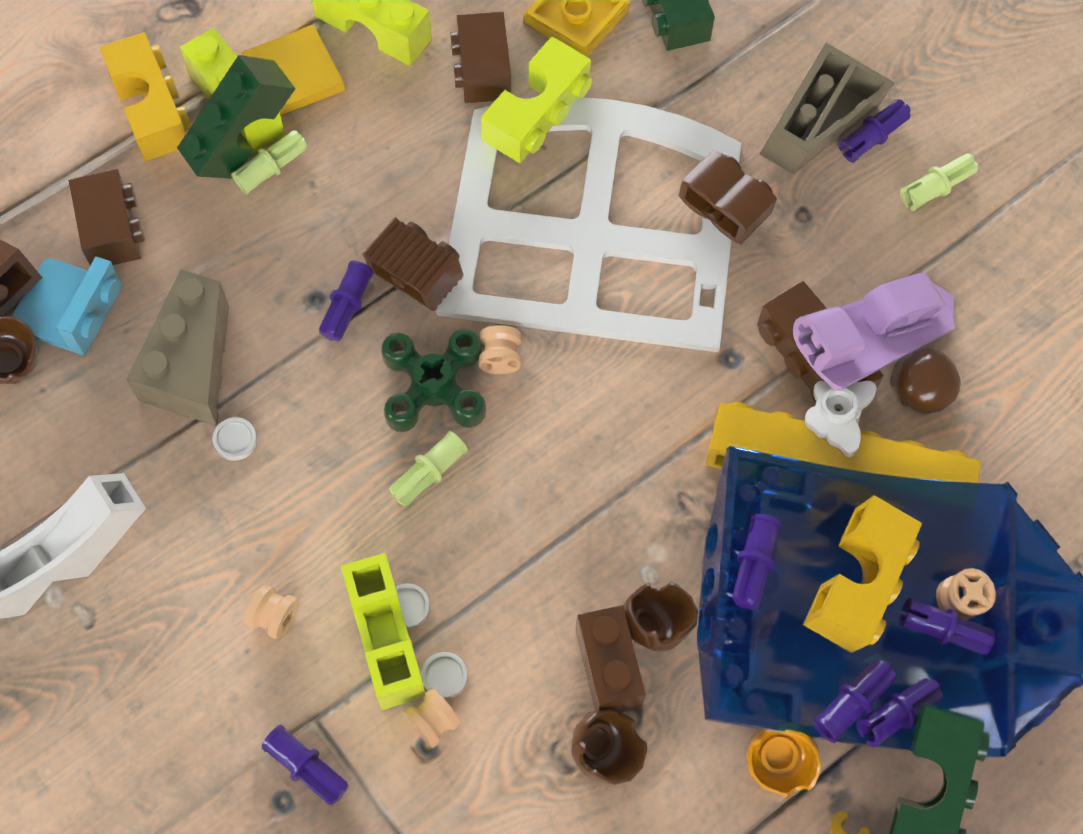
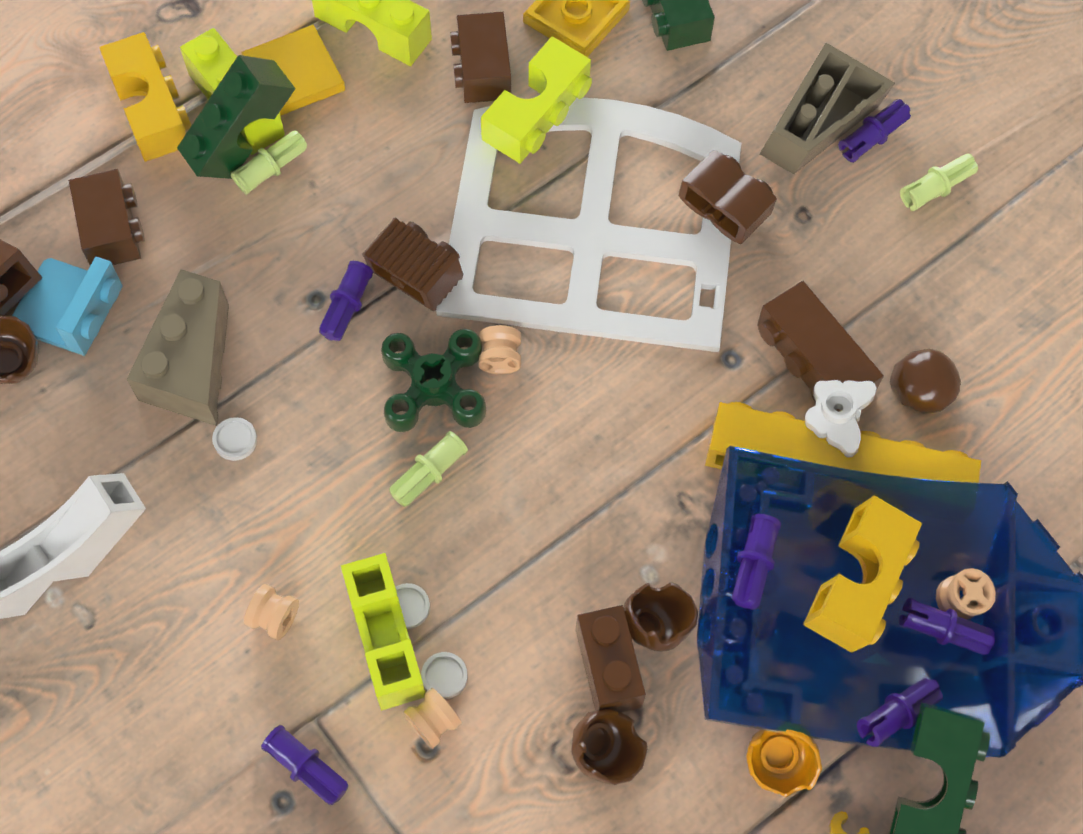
lavender panel [793,272,955,391] -> none
dark purple axle [813,659,897,743] -> none

